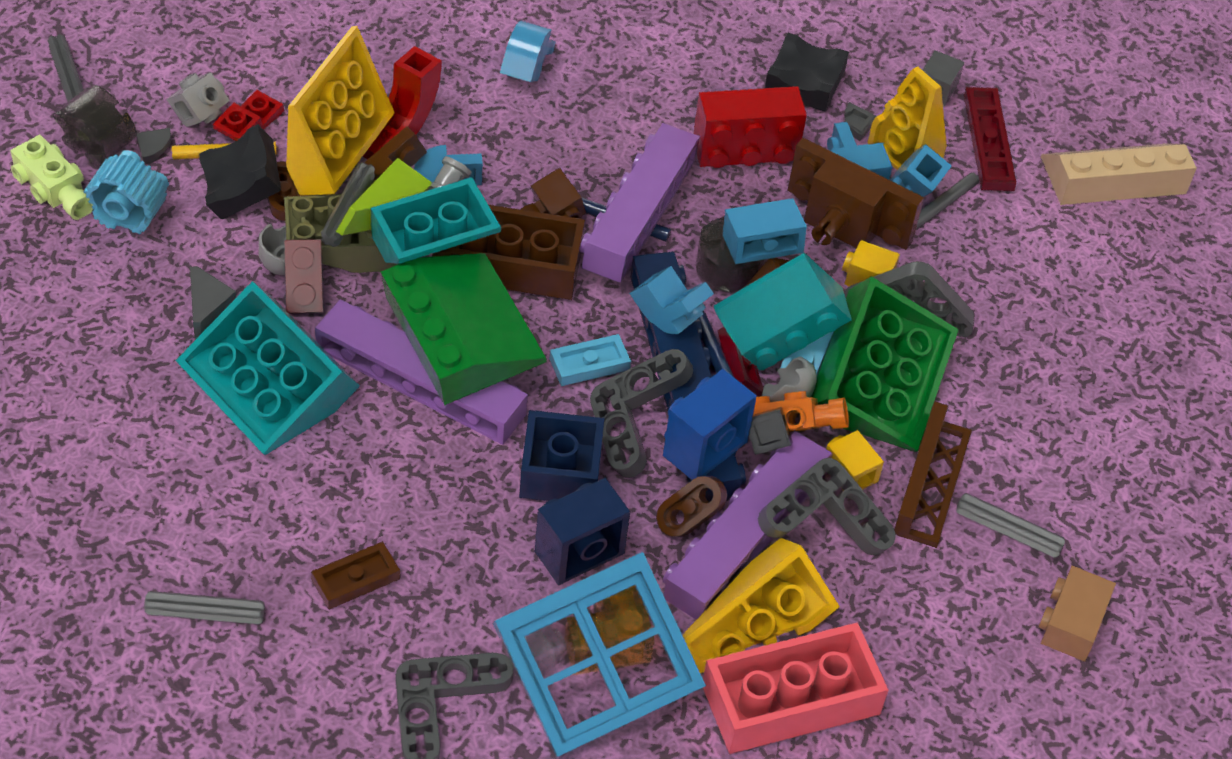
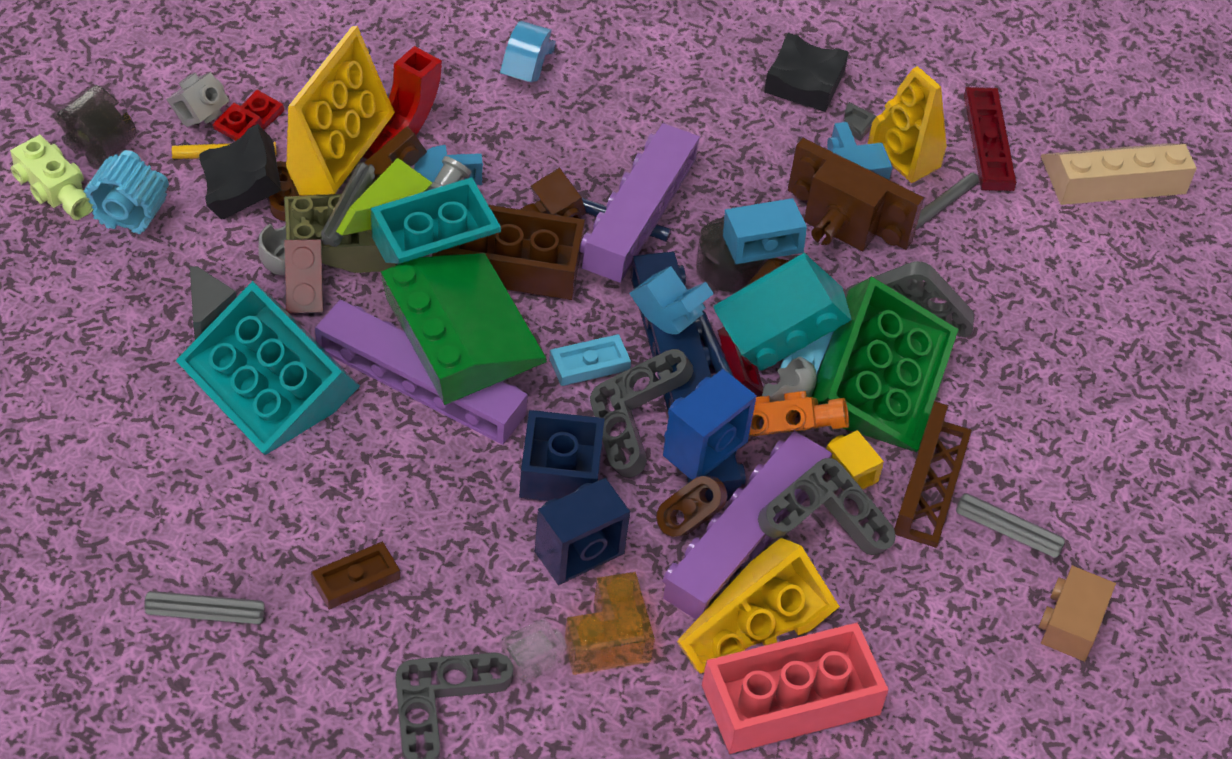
dark grey axle [47,34,88,111] -> none
dark grey tile [136,127,172,165] -> none
dark azure window [493,552,706,757] -> none
red brick [693,86,807,168] -> none
black tile [749,407,793,455] -> none
yellow brick [842,240,900,287] -> none
dark azure brick [890,144,952,197] -> none
dark grey brick [923,50,965,107] -> none

